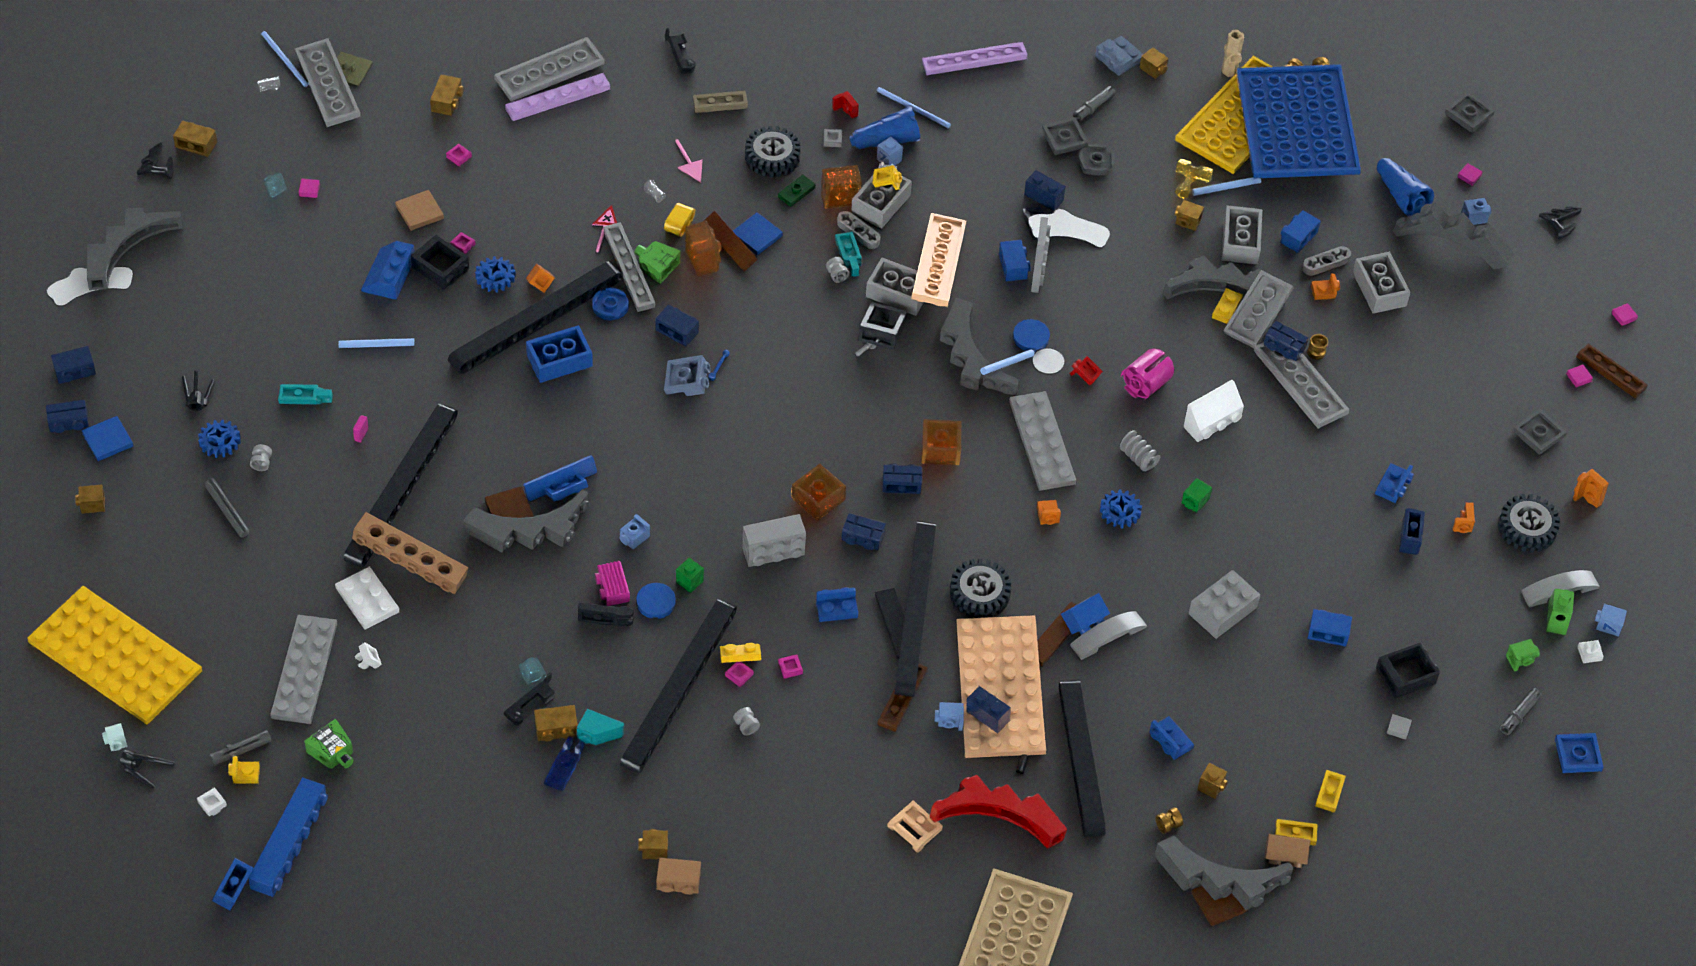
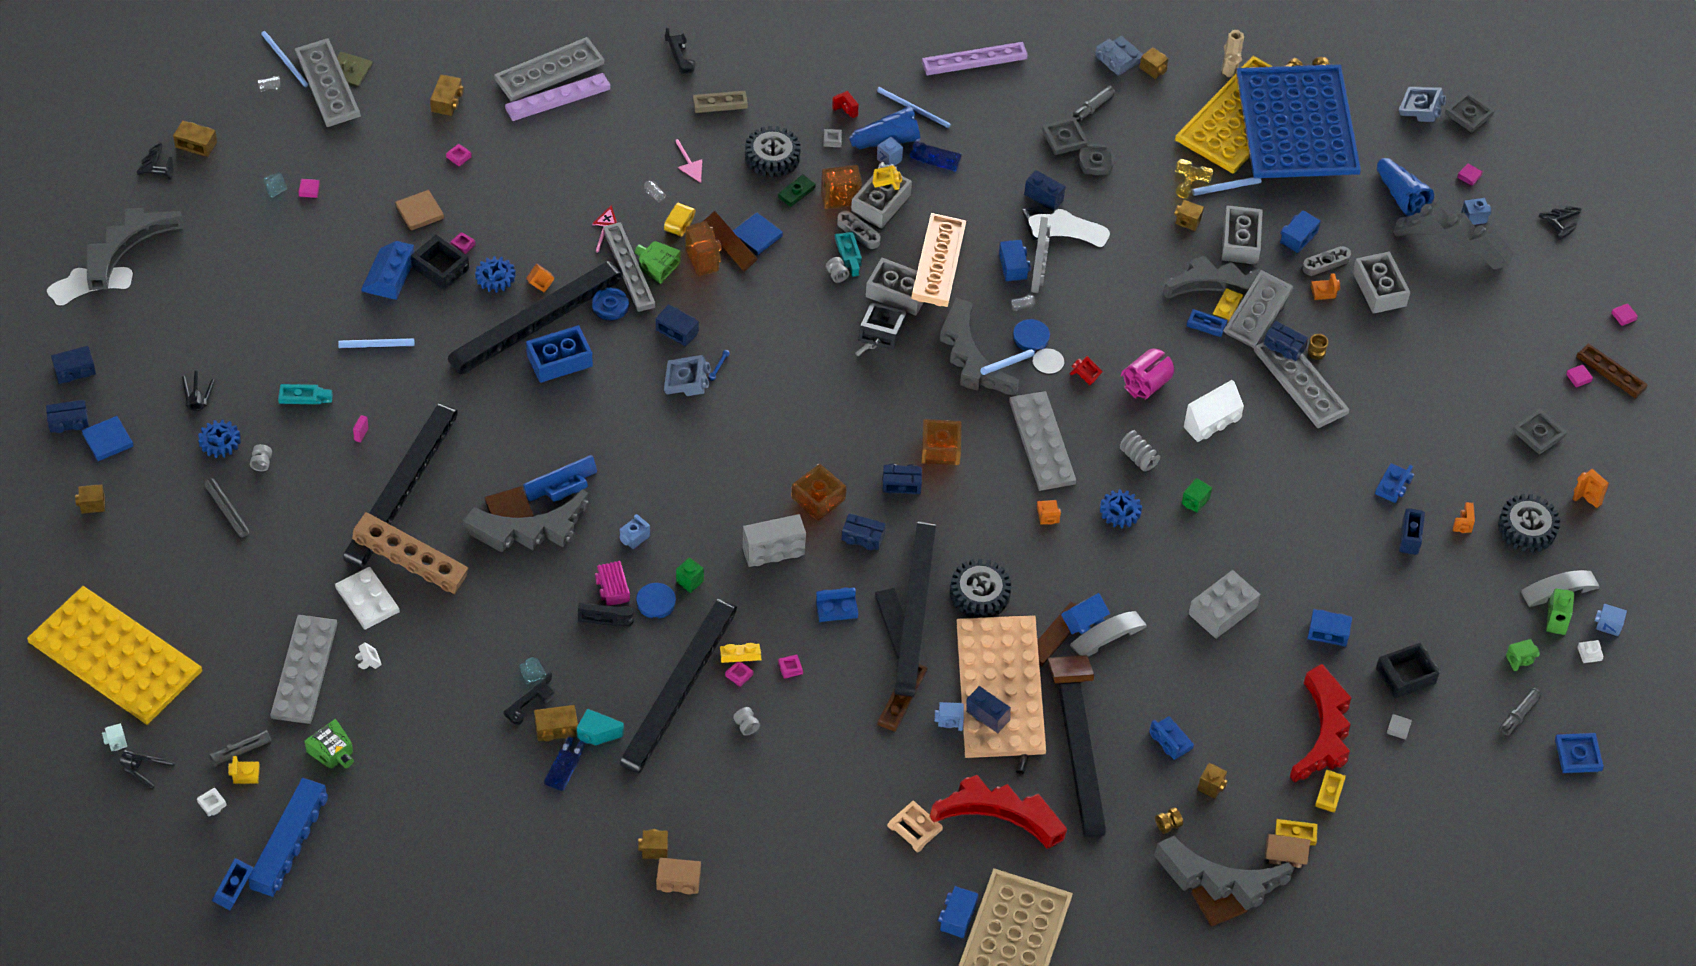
none -> clear blue hinge [910,141,962,171]
none -> blue brick [938,886,979,938]
none -> clear pin [1011,294,1035,311]
none -> reddish brown tile [1048,655,1094,683]
none -> blue tile [1187,309,1228,337]
none -> red arch [1290,664,1351,783]
none -> sand blue plate [1399,87,1446,122]

